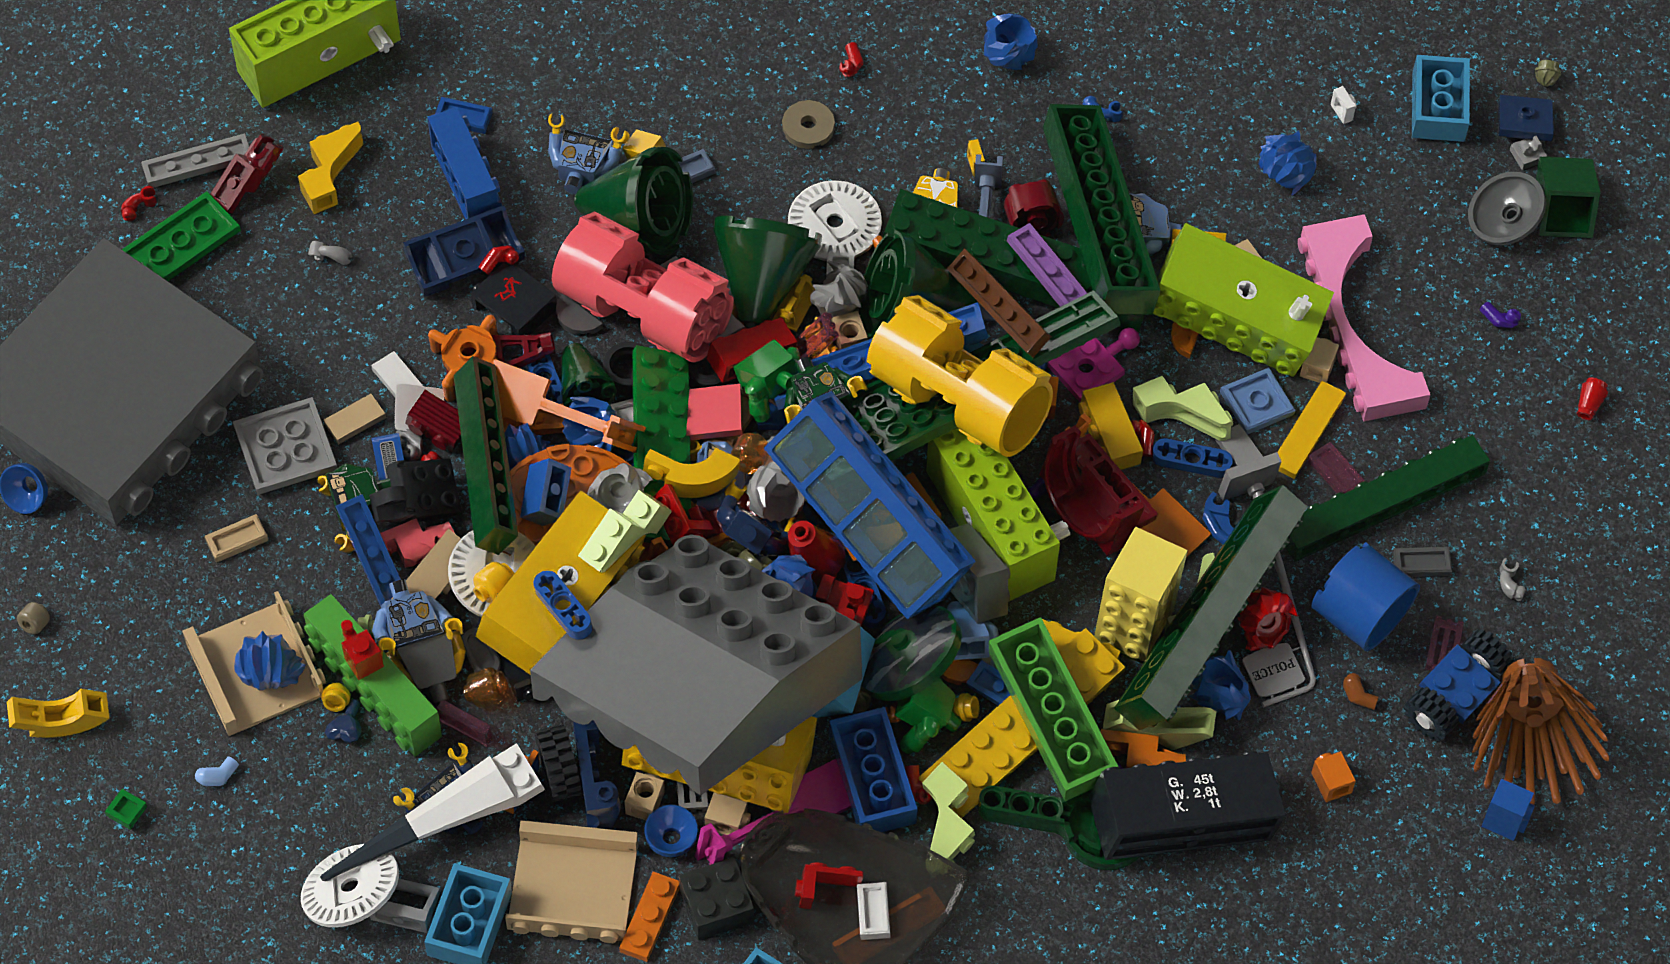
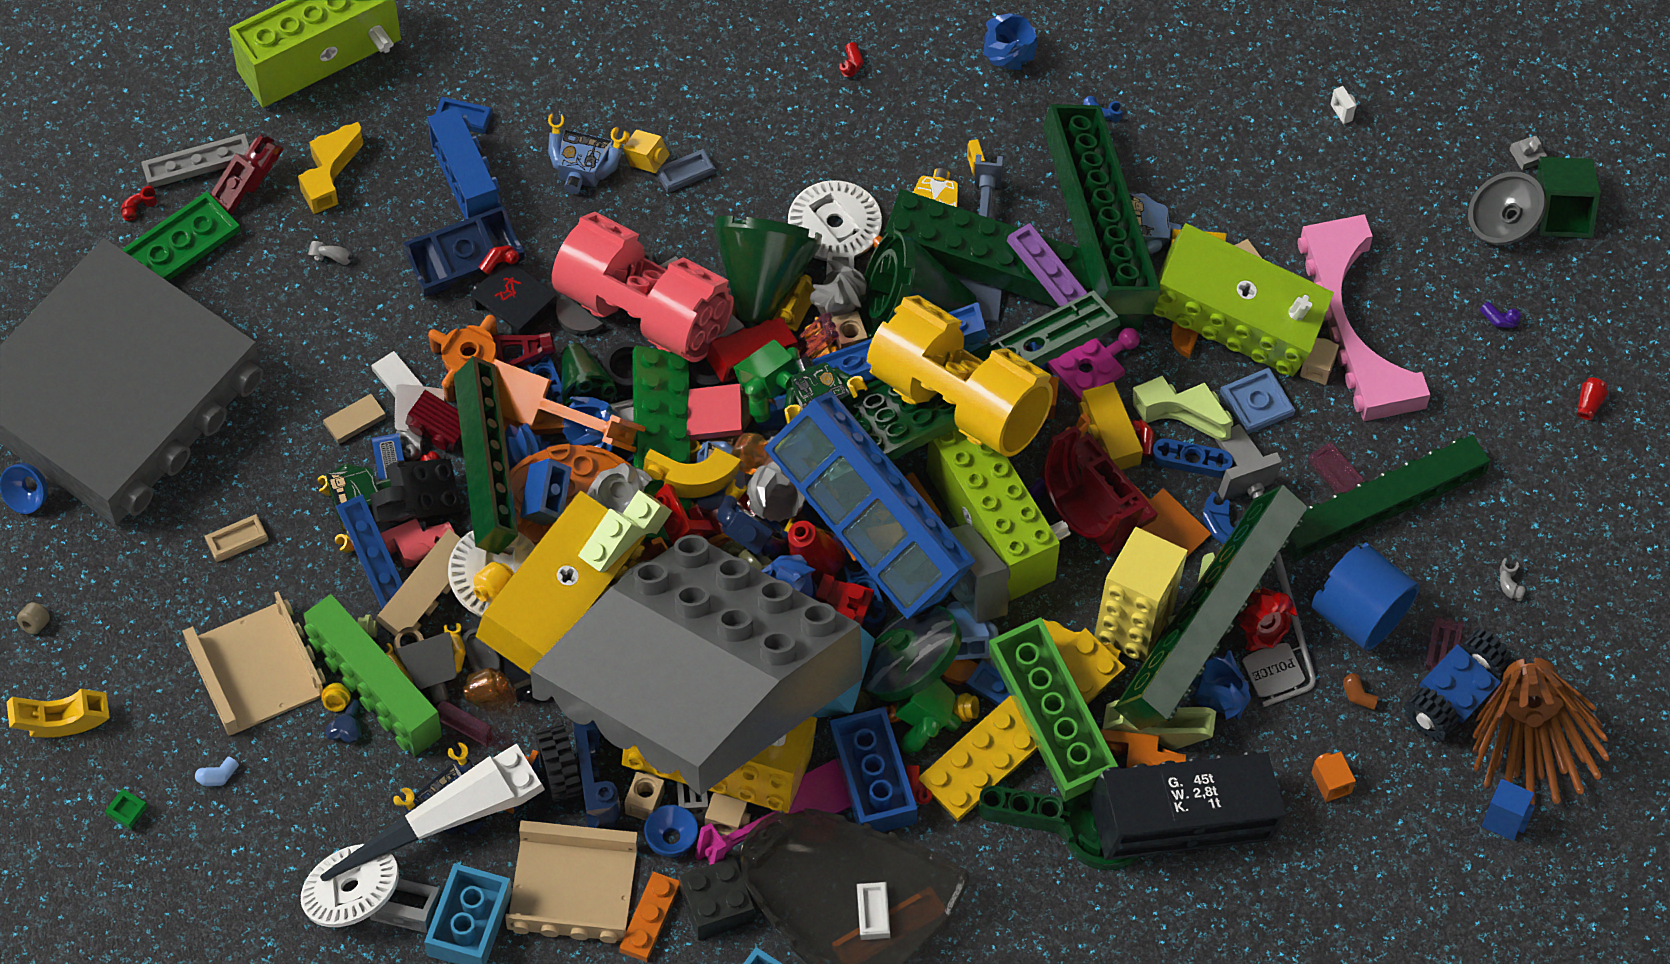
light grey plate [233,397,337,495] -> none
blue hair [234,631,306,691] -> none
red brick [341,620,384,680] -> none
torso [372,579,463,657] -> none
blue beam [533,571,592,640] -> none
dark green cone [574,147,693,255] -> none
dark tan tile [782,100,835,149] -> none
red bracket [795,862,864,909] -> none
yellowish green arch [922,762,975,878] -> none
reddish brown plate [947,248,1052,357] -> none
dark red brick [1004,179,1064,237] -> none
blue hair [1258,130,1317,195] -> none
yellow tile [1277,381,1346,479] -> none
dark grey tile [1392,547,1452,577] -> none
dark azure brick [1412,55,1470,142] -> none
dark blue plate [1498,95,1553,141] -> none
olive plate [1535,60,1561,86] -> none

